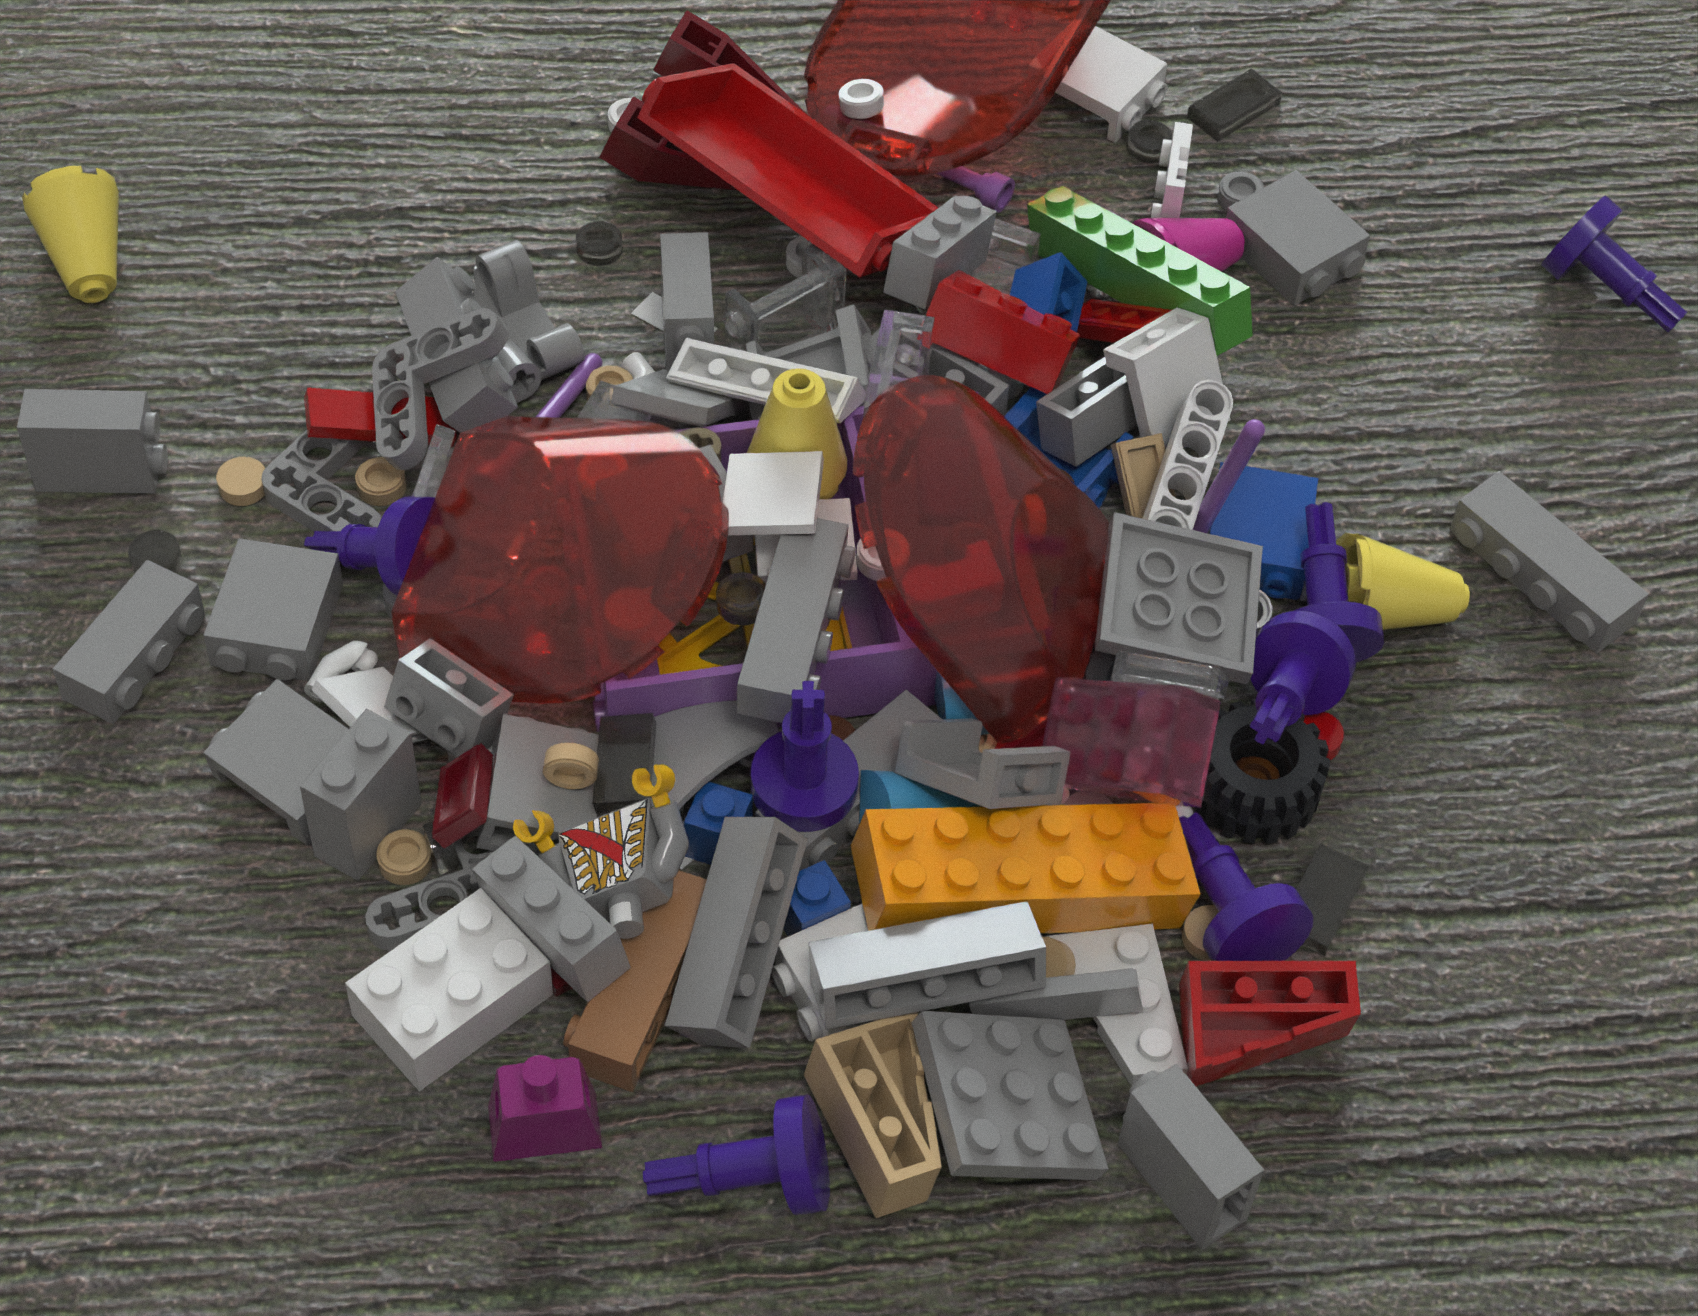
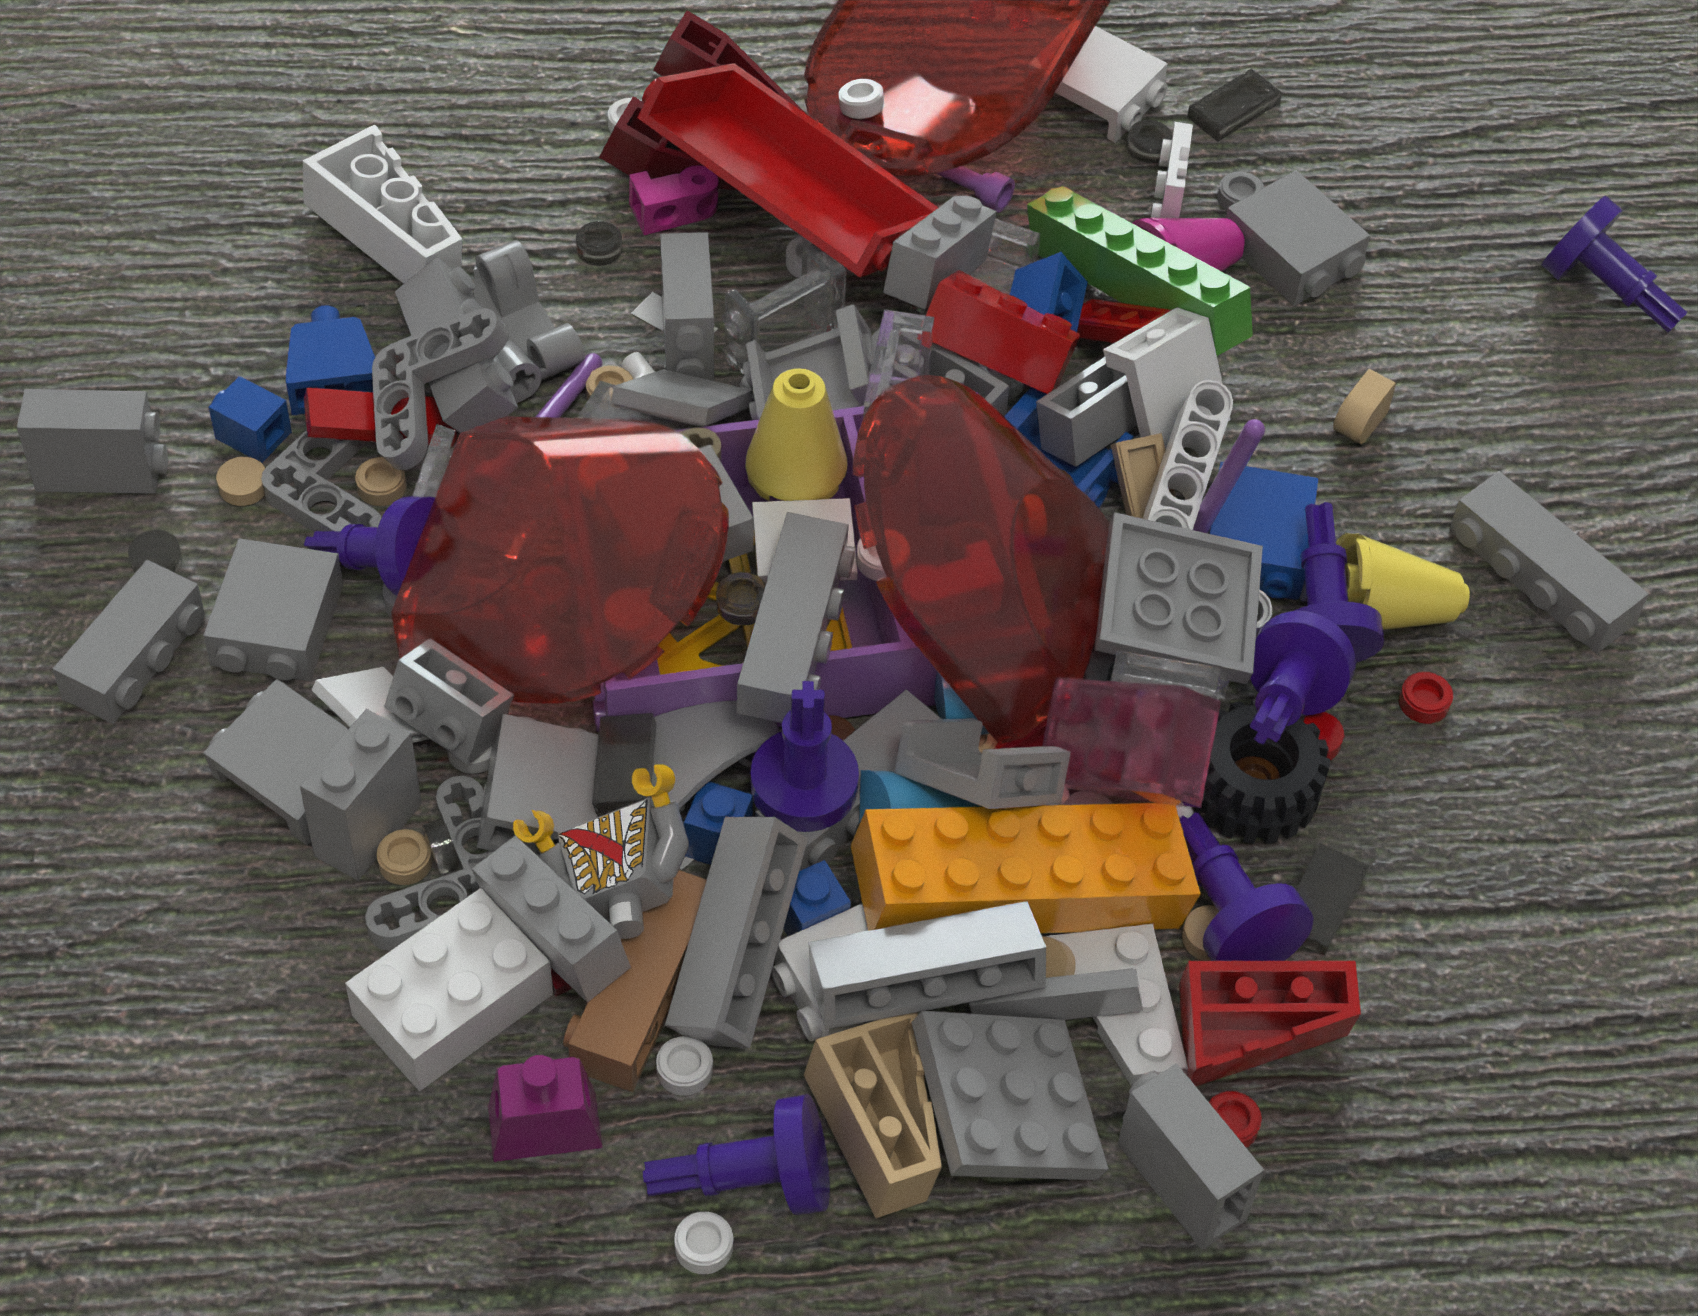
light yellow cone [22,166,119,303] -> none
white arm [304,640,378,702] -> none
dark red tile [432,743,493,849] -> none
tan tile [543,743,599,789] -> none
white slope [666,338,867,423] -> none
white piece [719,451,824,536] -> none
none -> blue brick [208,376,292,463]
none -> blue torso [286,305,375,415]
none -> white wedge [303,125,462,284]
none -> dark pink leg [629,165,719,235]
none -> white tile [656,1036,713,1096]
none -> white tile [674,1212,733,1274]
none -> red tile [1209,1091,1262,1148]
none -> tan piece [1333,369,1396,444]
none -> red tile [1399,672,1453,724]

